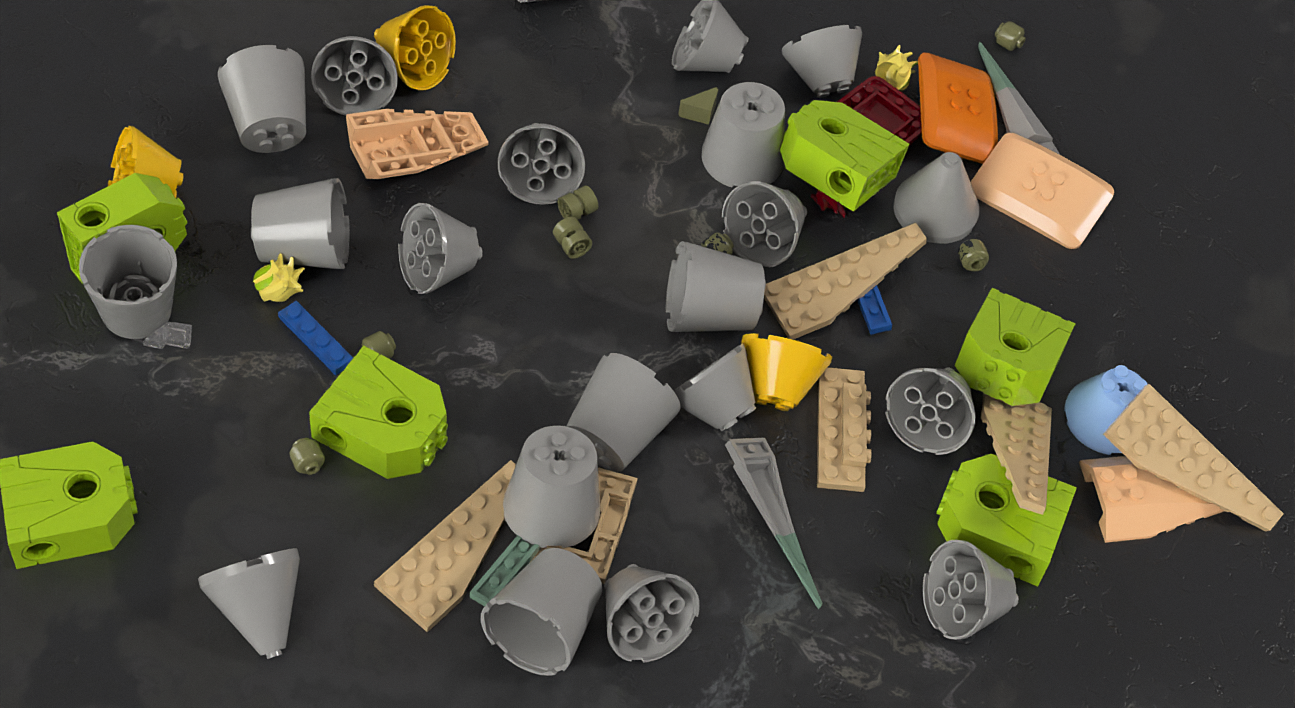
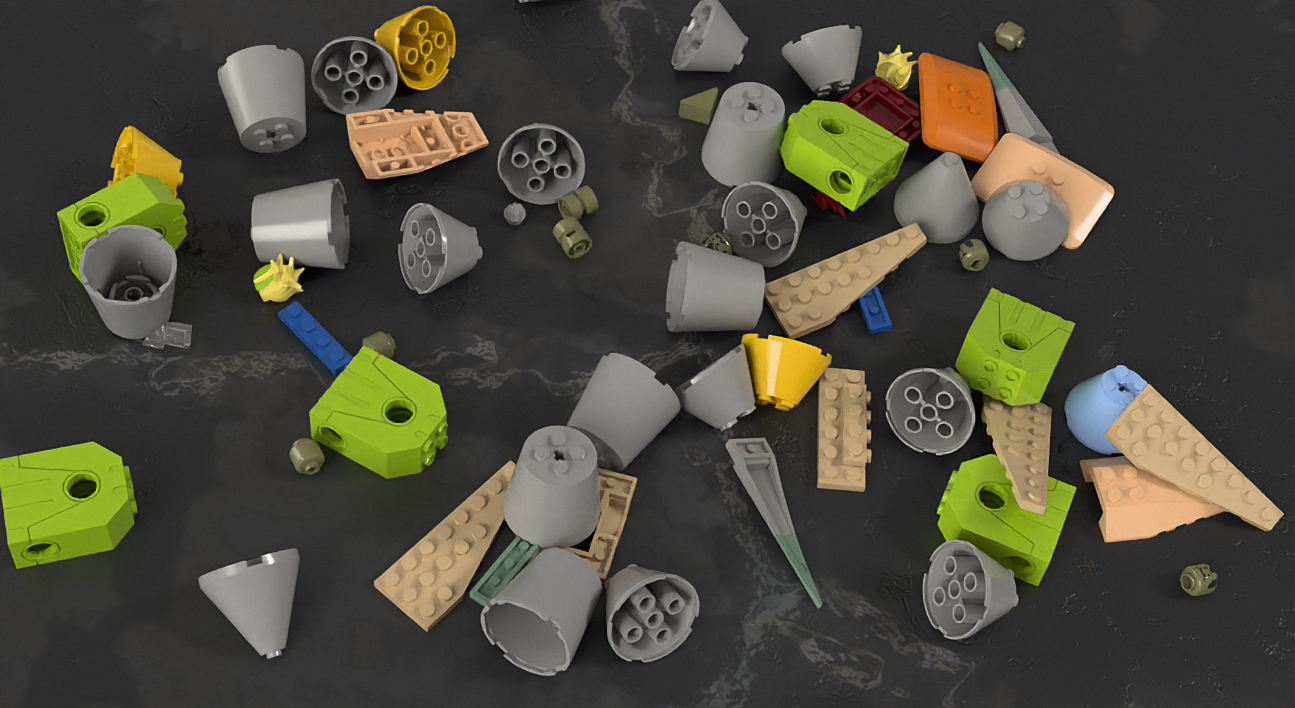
none -> light grey plate [504,202,526,225]
none -> light grey cone [982,179,1069,261]
none -> olive head [1180,563,1218,596]

